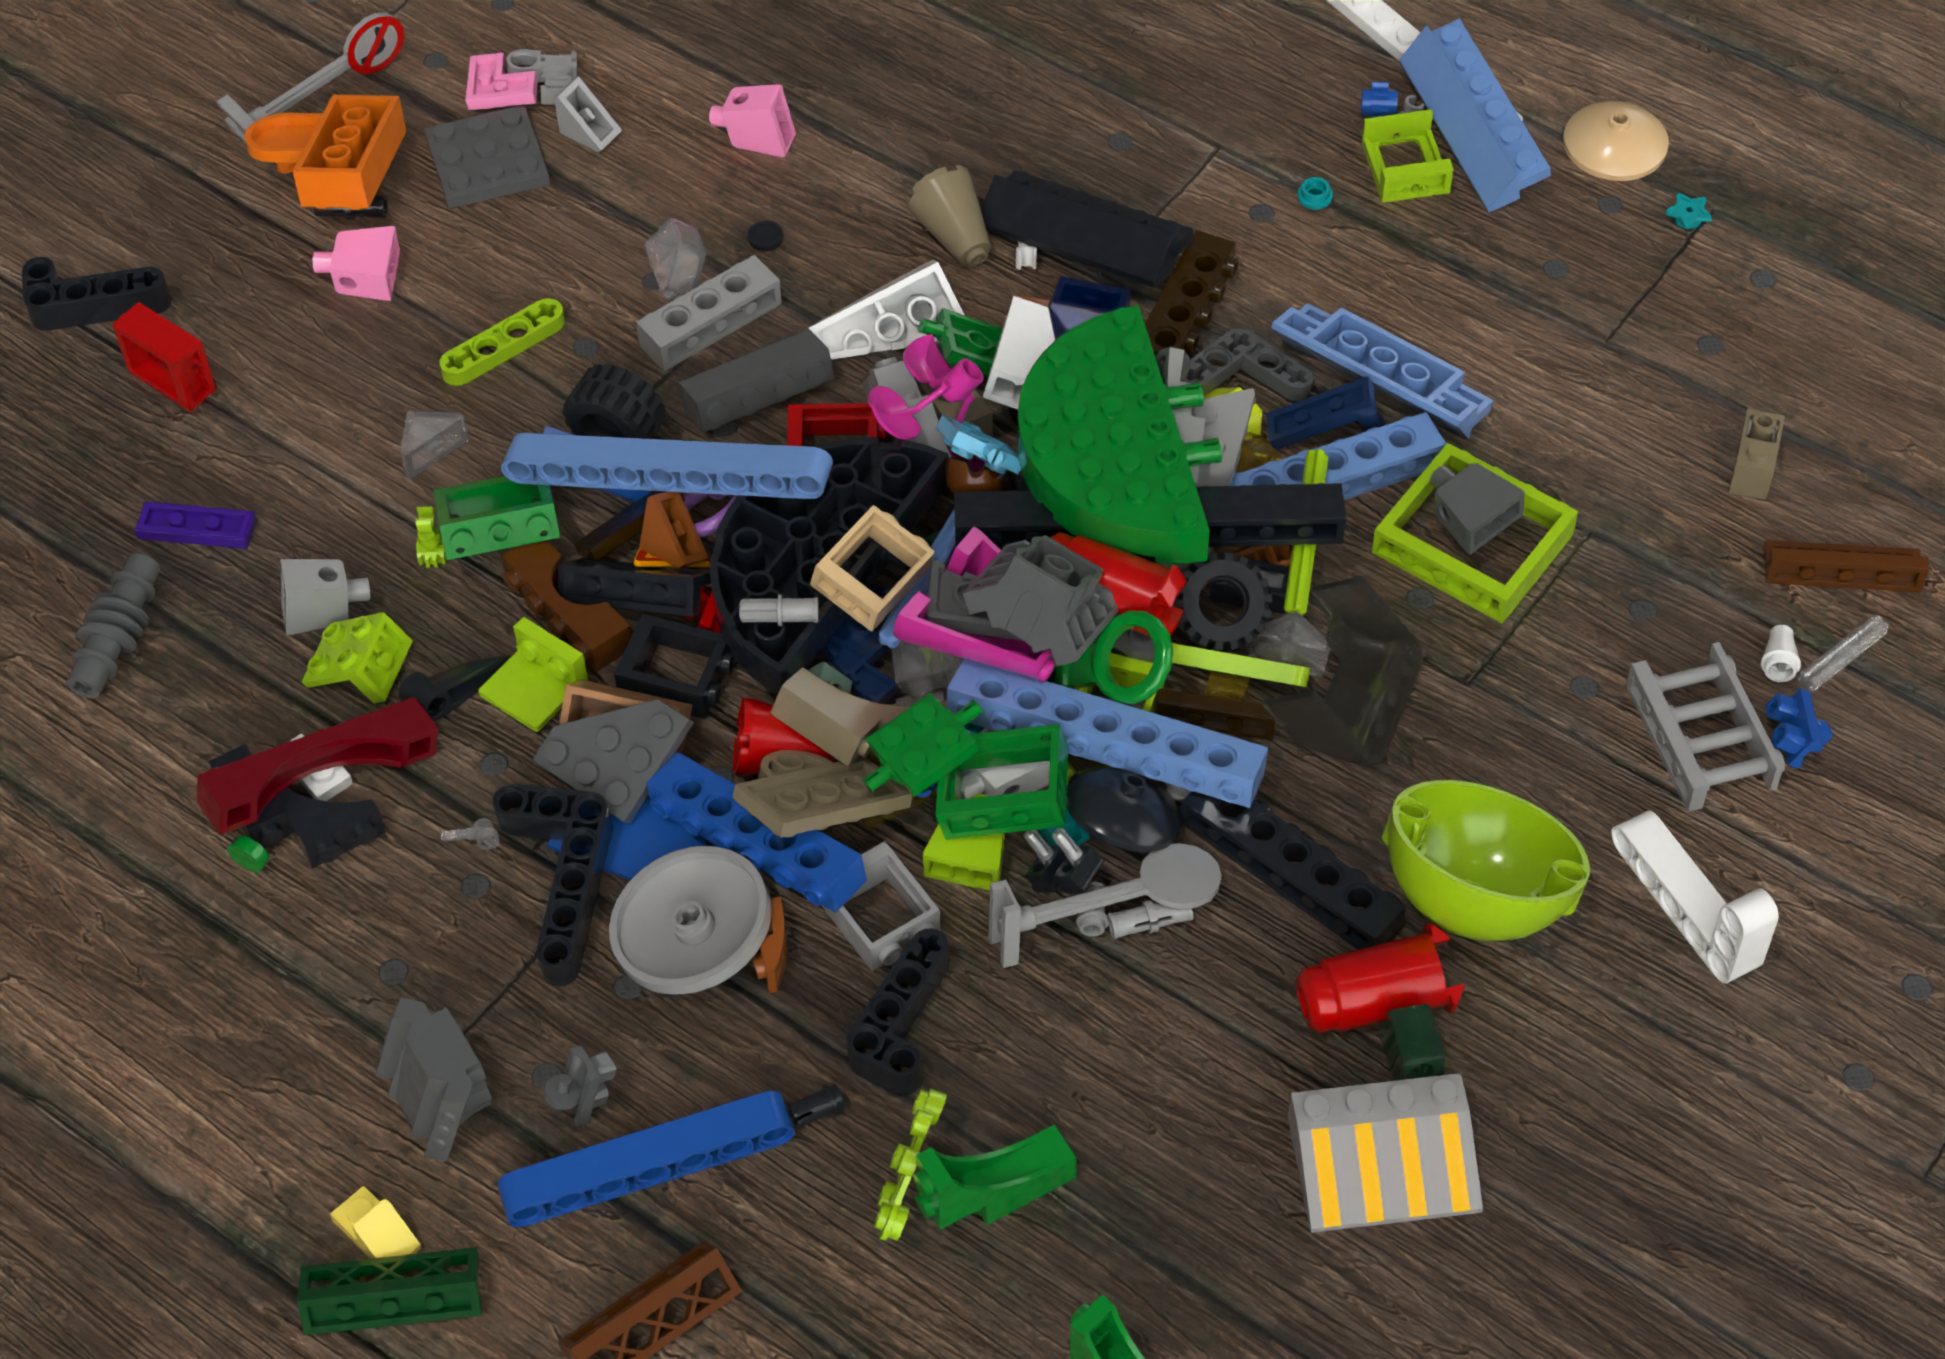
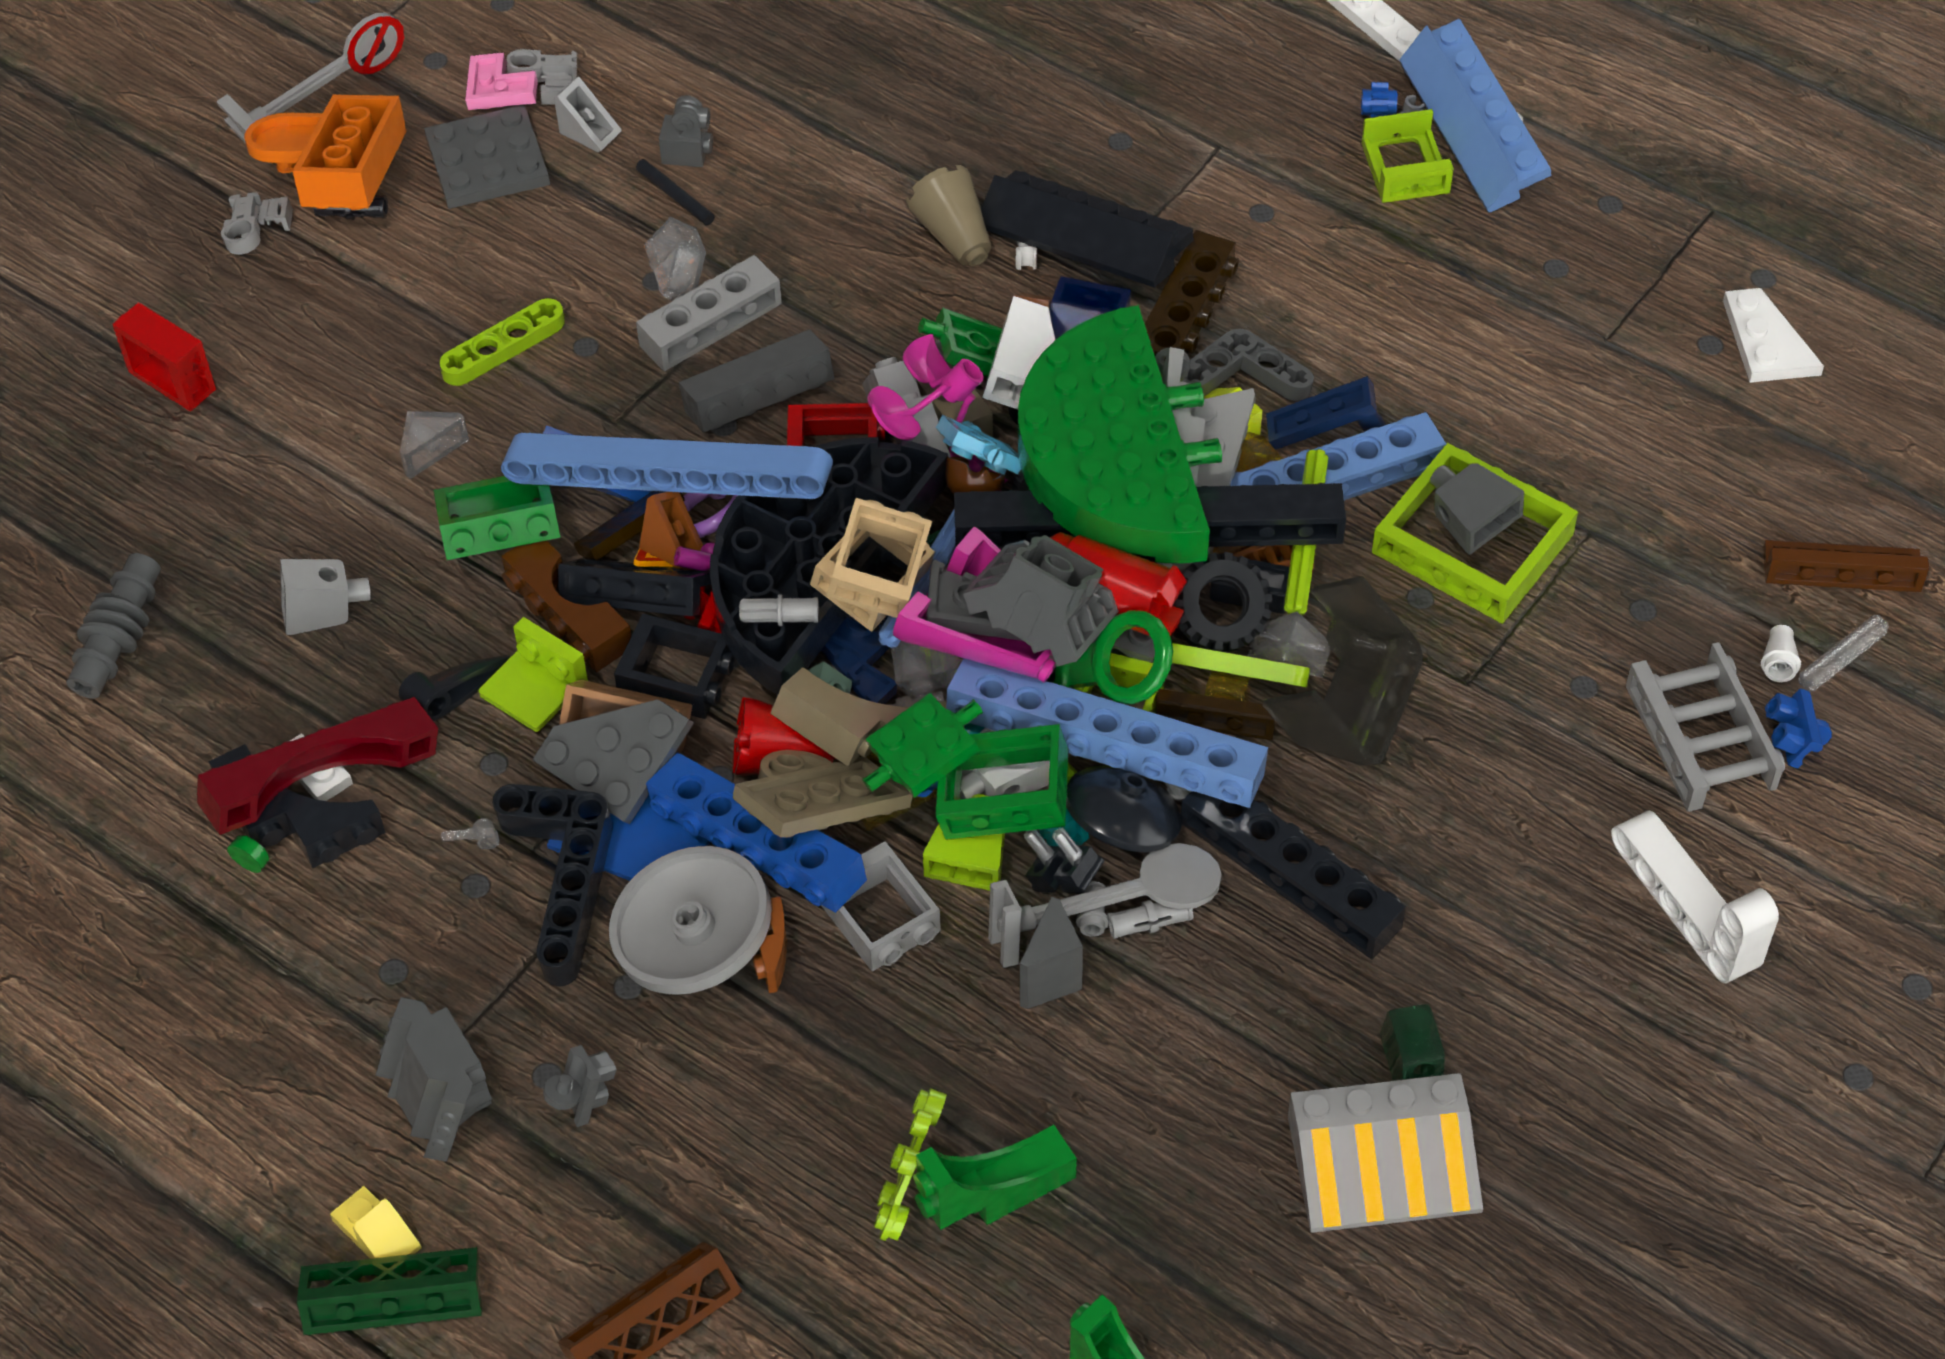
black beam [22,257,172,331] -> none
dark purple tile [135,501,257,549] -> none
lime bracket [302,612,413,704] -> none
bright pink torso [313,226,400,301] -> none
lime piece [416,506,447,568] -> none
blue beam [497,1091,795,1227] -> none
black tyre [562,364,666,439] -> none
bright pink torso [709,84,796,157] -> none
black piece [748,221,783,251] -> none
black pin [788,1084,845,1129] -> none
white wedge [808,259,964,360] -> none
black beam [846,928,949,1096] -> none
medium blue slope [1271,303,1494,440] -> none
red piece [1296,923,1464,1033] -> none
teal plate [1297,177,1333,210] -> none
lime piece [1382,780,1590,942] -> none
tan dish [1563,101,1669,181] -> none
teal plate [1665,193,1712,229] -> none
dark tan slope [1728,408,1785,501] -> none
none -> light grey piece [221,192,293,255]
none -> black bar [636,159,715,226]
none -> dark grey brick [659,95,713,167]
none -> magenta arm [674,543,715,571]
none -> tan window [826,498,932,618]
none -> dark grey slope [1020,897,1083,1009]
none -> white wing [1723,288,1824,383]

